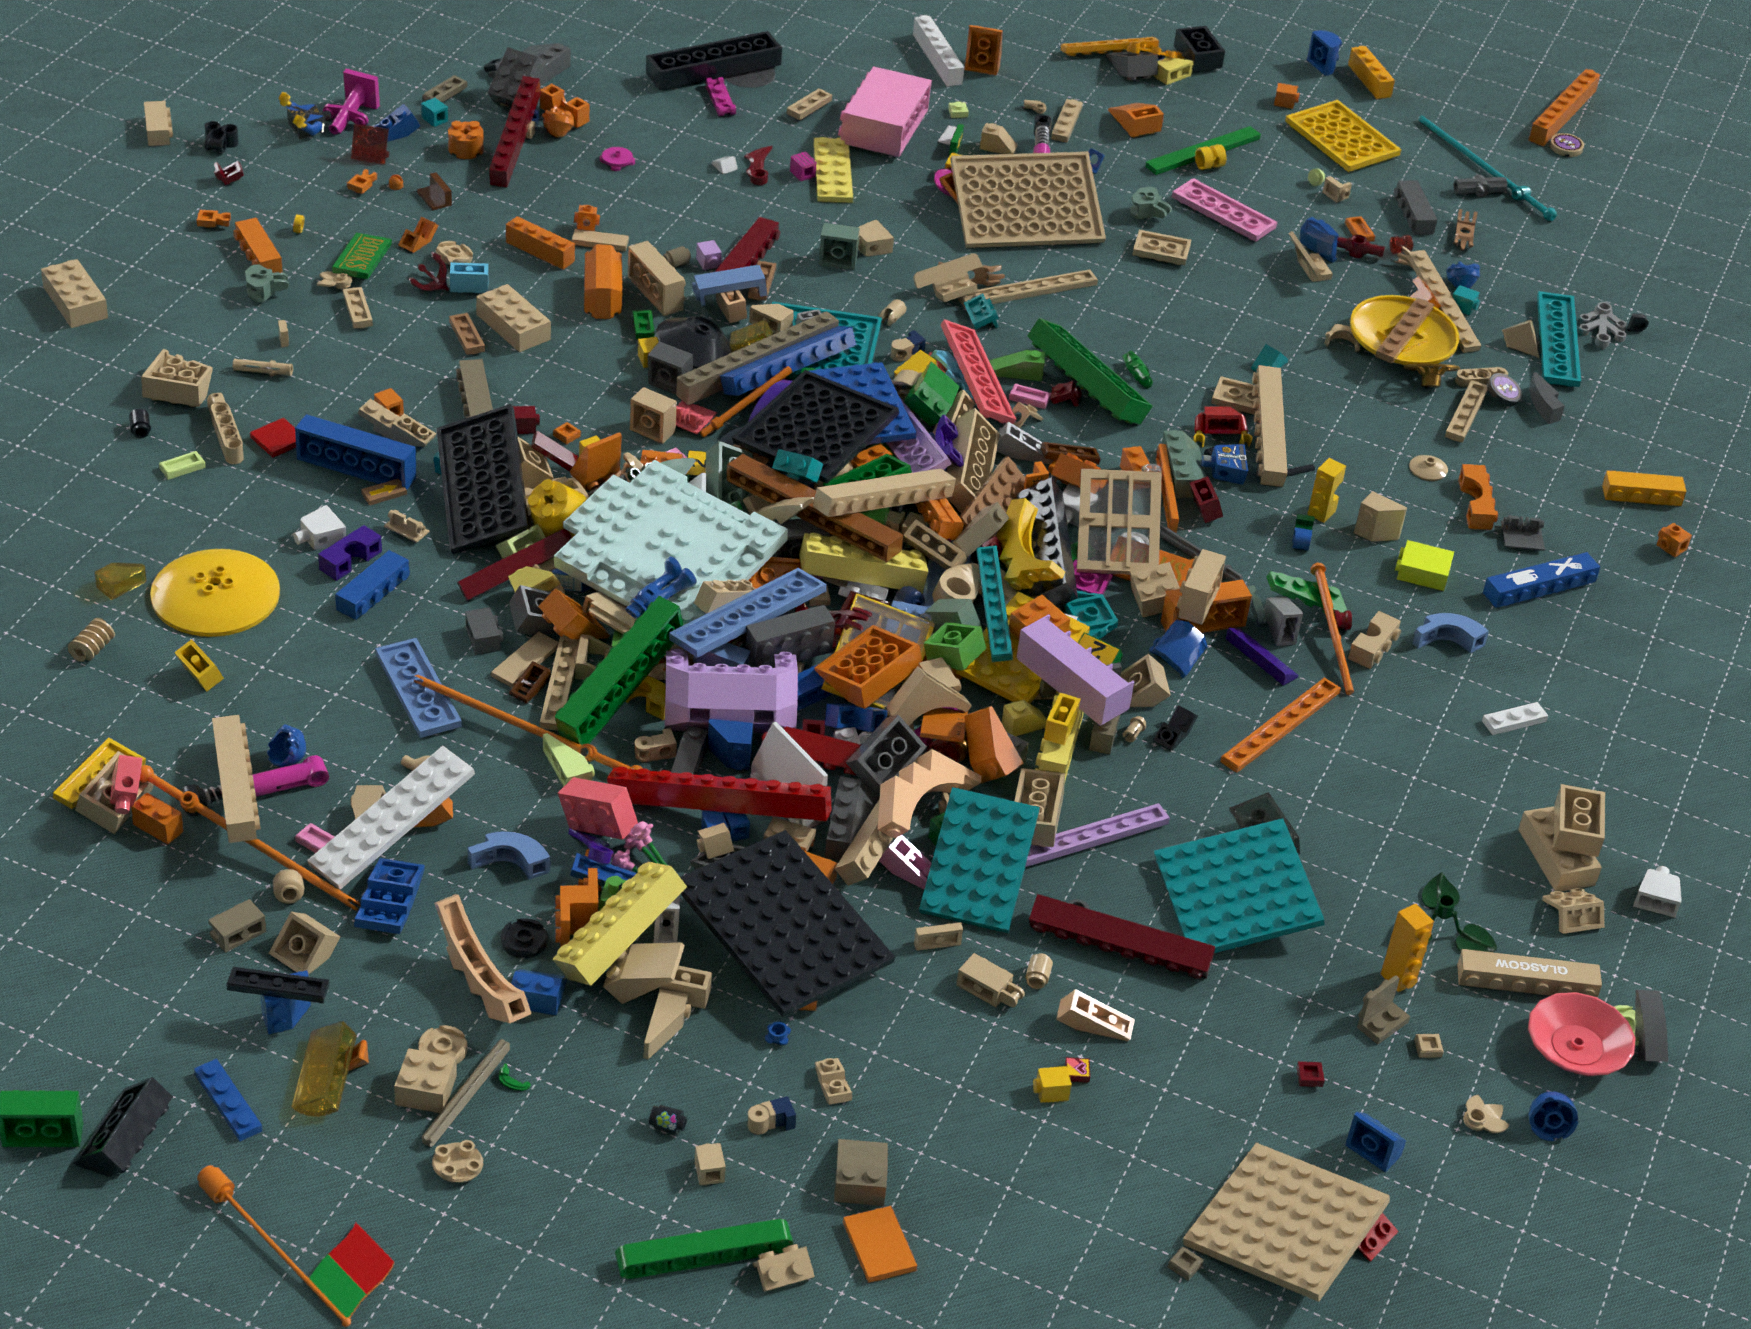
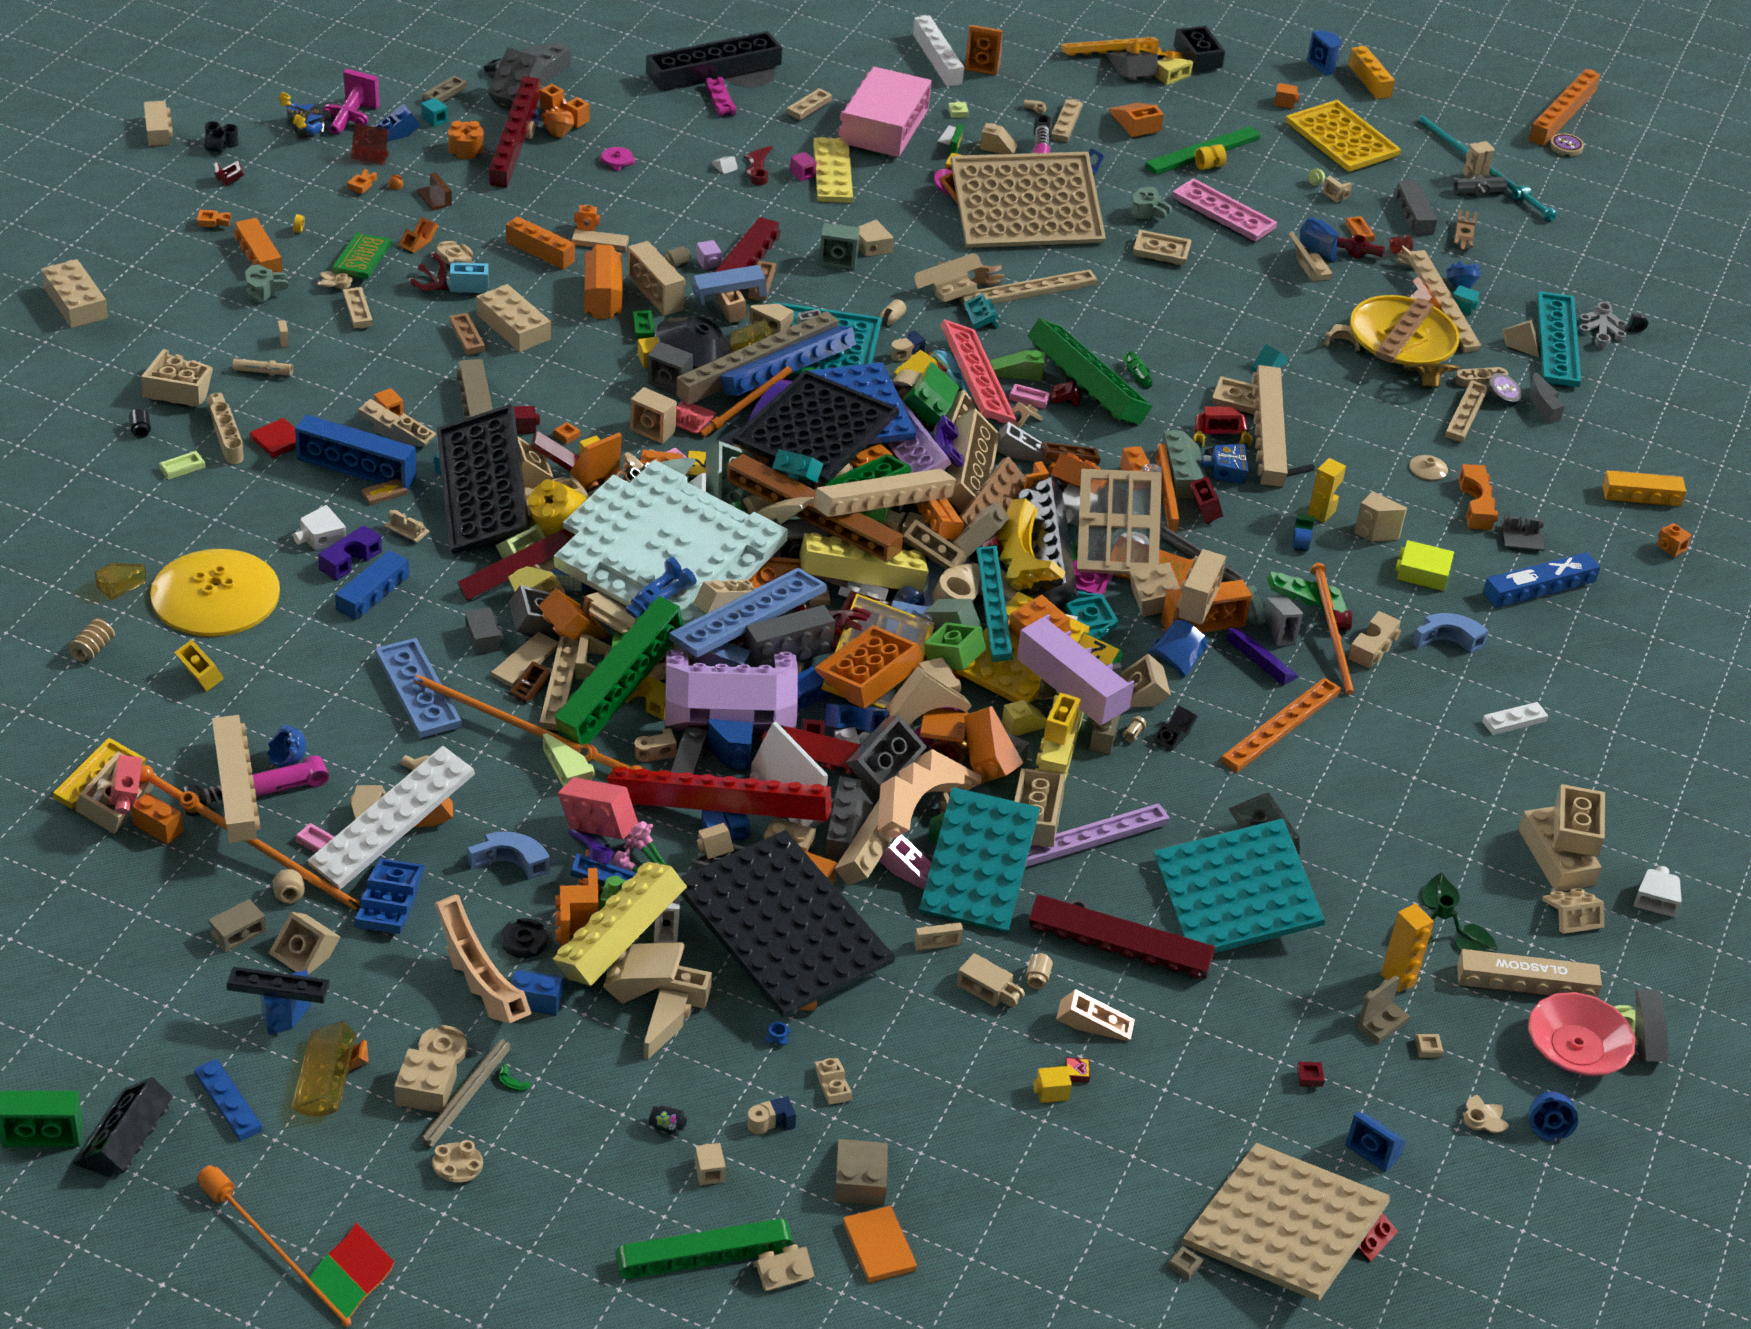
none -> tan brick [1463,141,1495,179]

